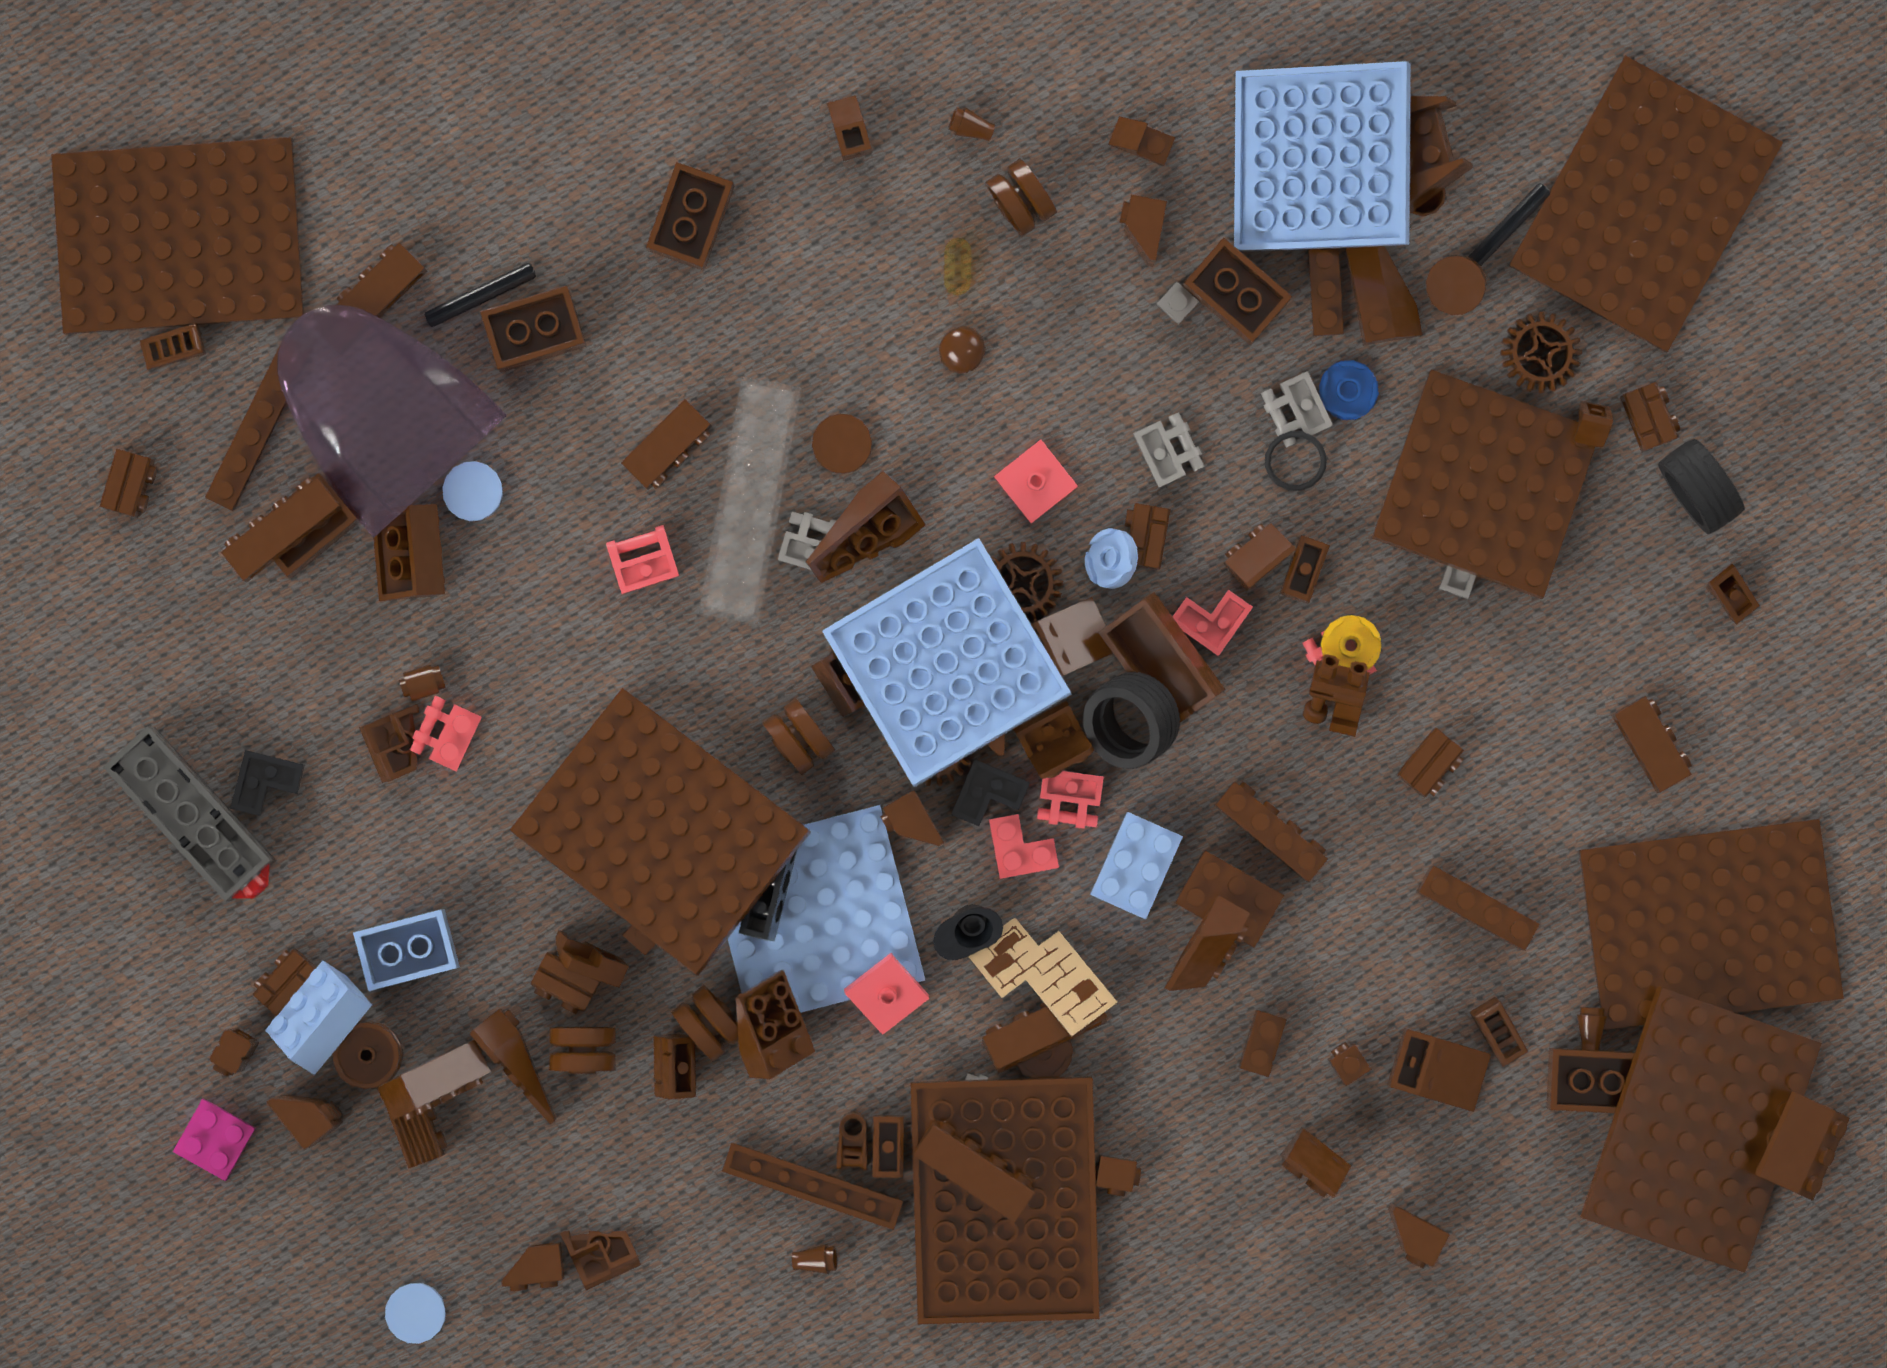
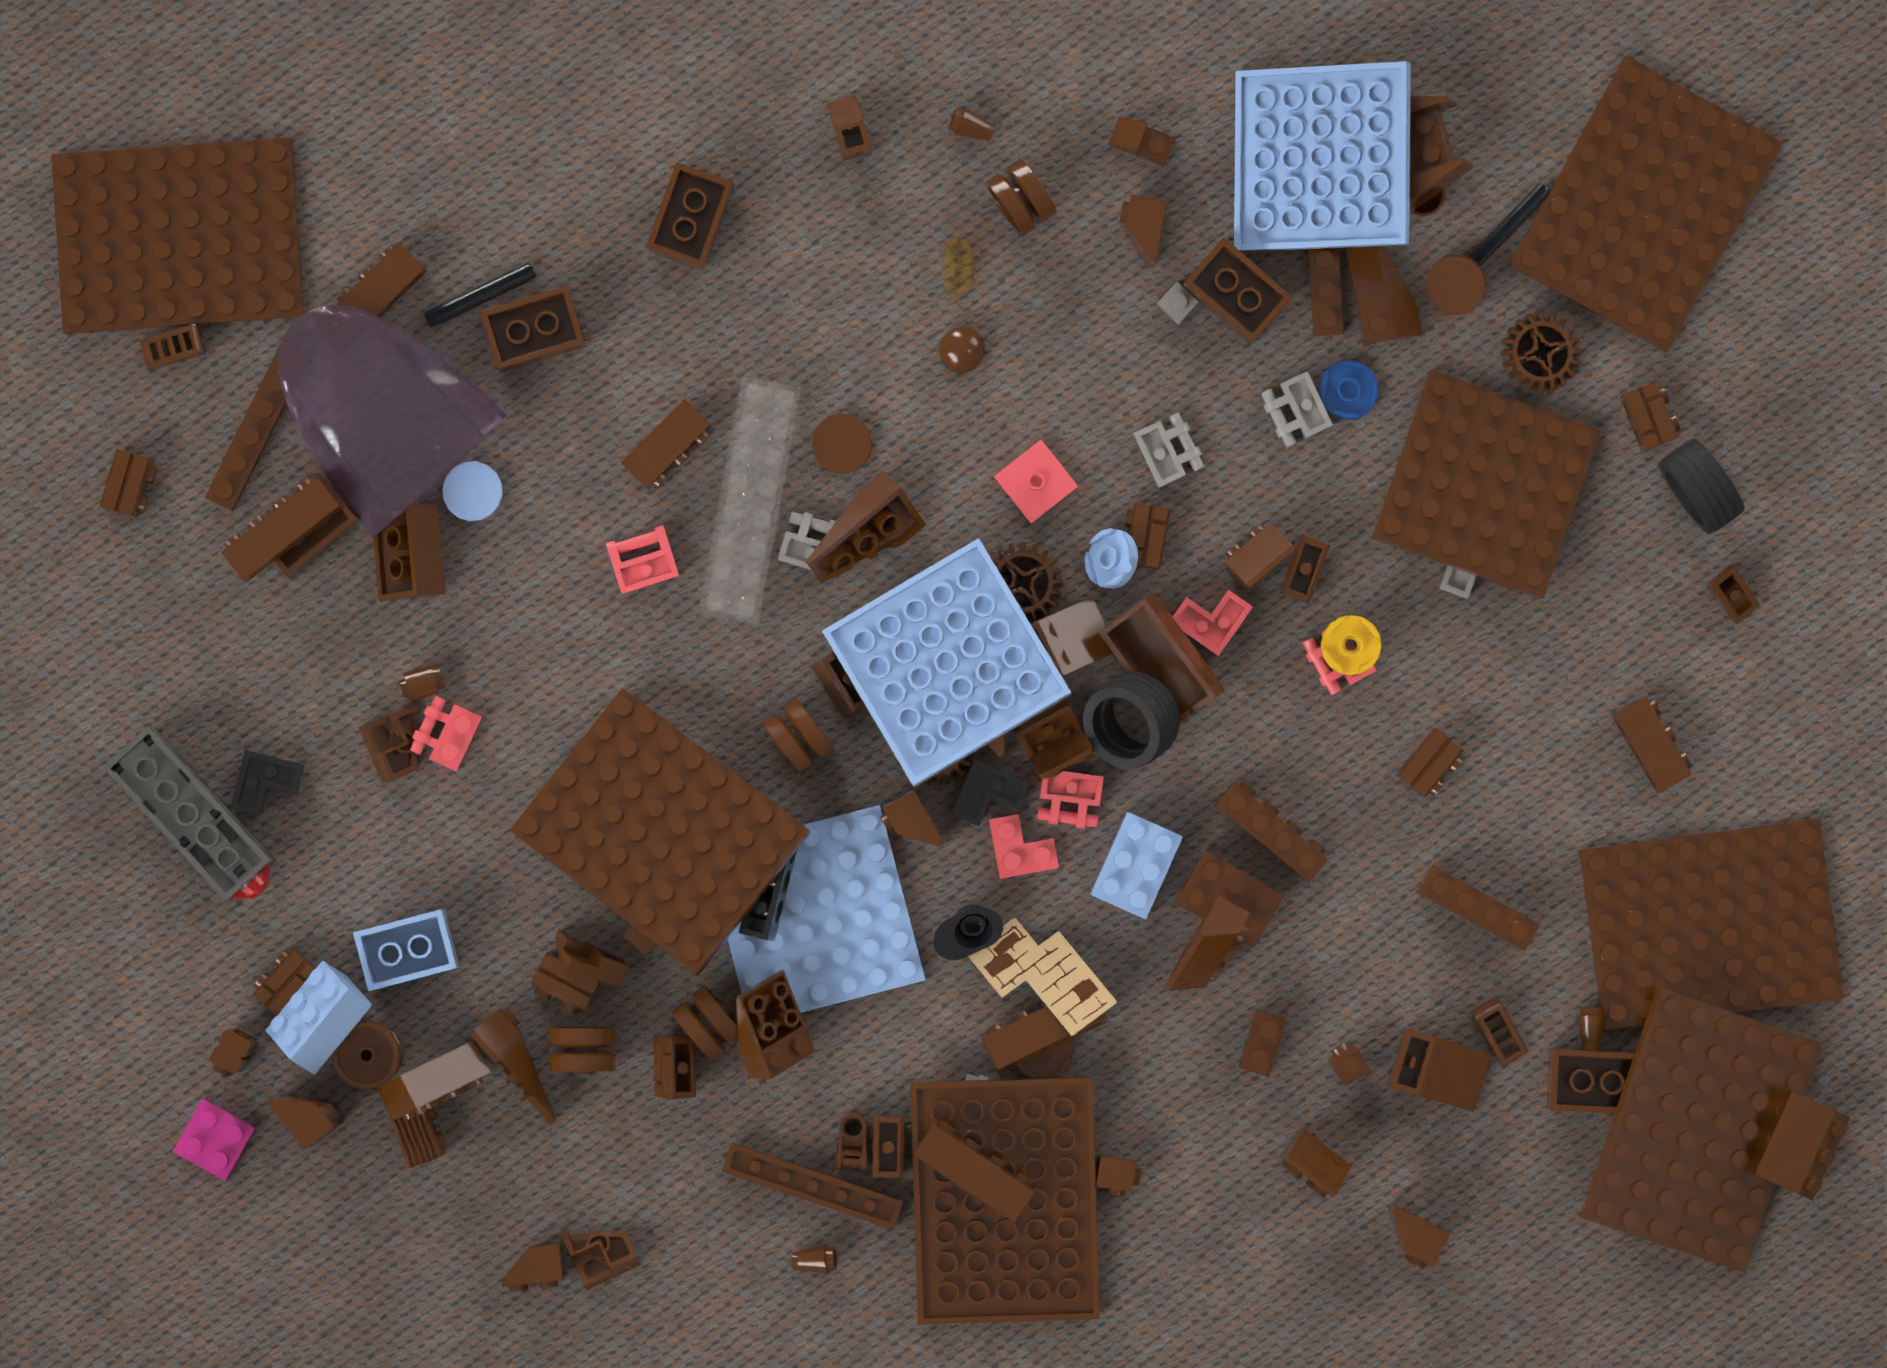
light blue tile [385,1283,446,1344] -> none
coral plate [844,953,930,1035] -> none
black piece [1265,431,1327,491] -> none
reddish brown hips [1303,654,1370,737] -> none
reddish brown slope [1574,400,1613,447] -> none

